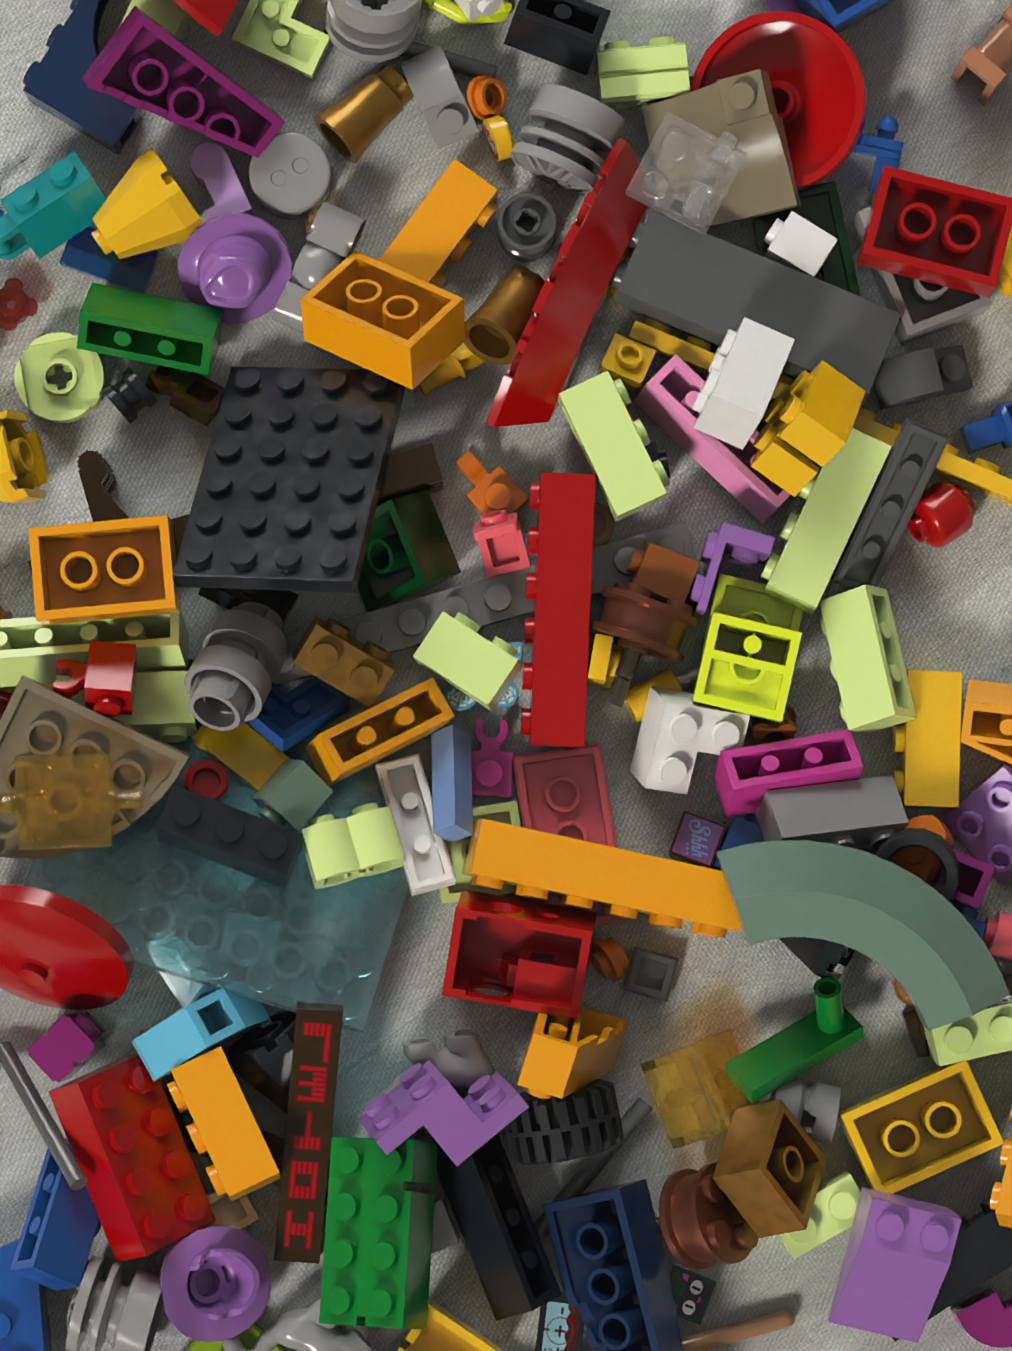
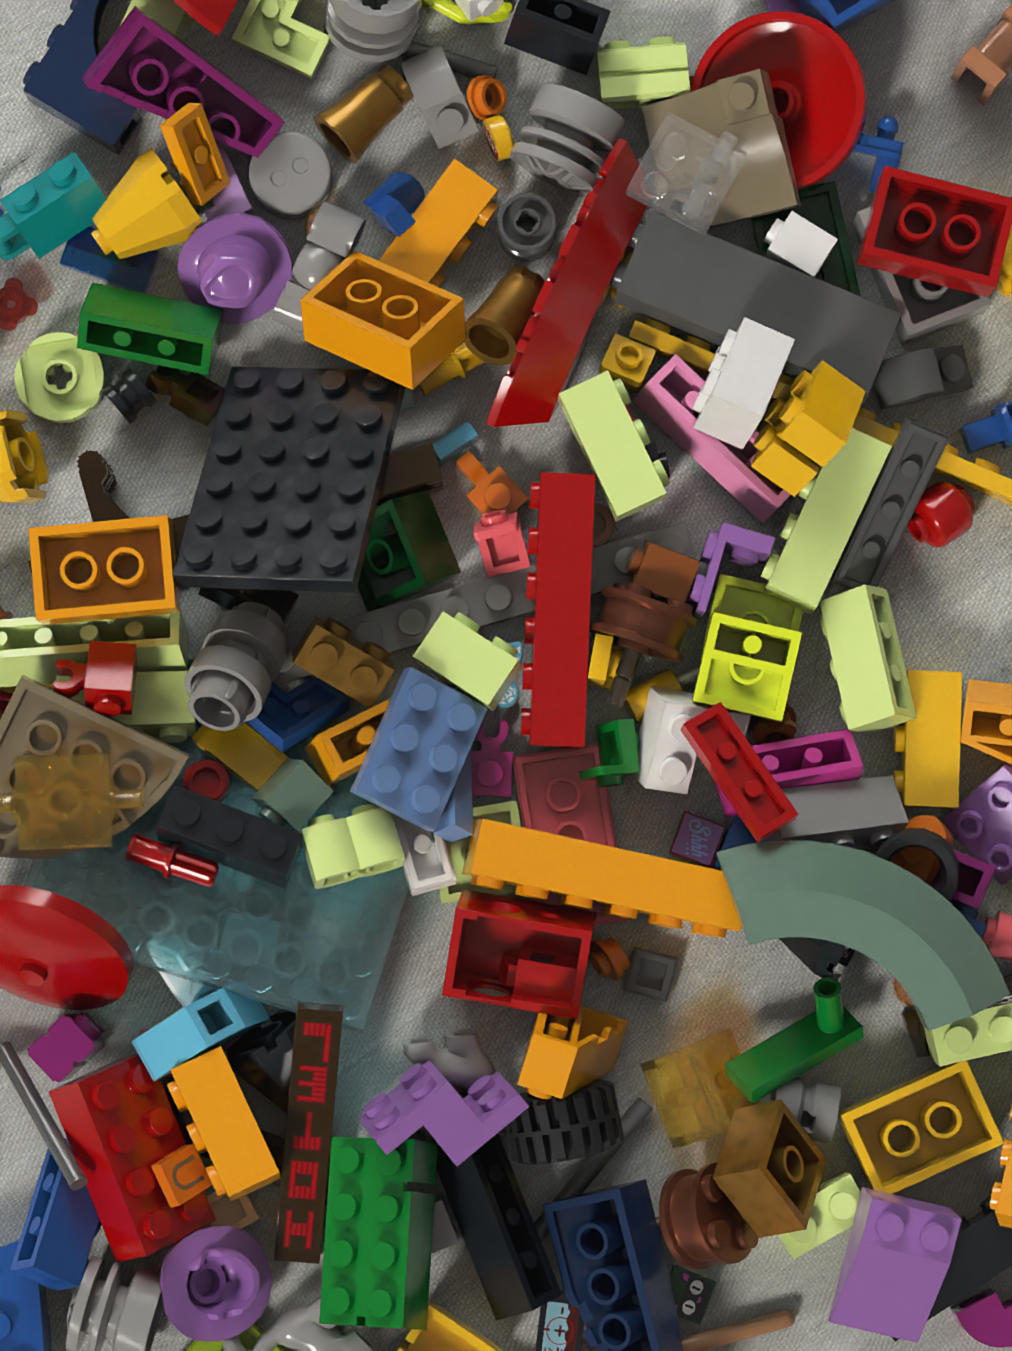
none -> red axle [126,833,219,887]
none -> orange tile [151,1144,213,1208]
none -> light orange plate [160,103,231,206]
none -> medium blue plate [350,667,488,832]
none -> blue piece [363,172,425,237]
none -> medium azure tile [433,422,478,466]
none -> green bracket [579,718,640,787]
none -> red plate [680,702,799,843]

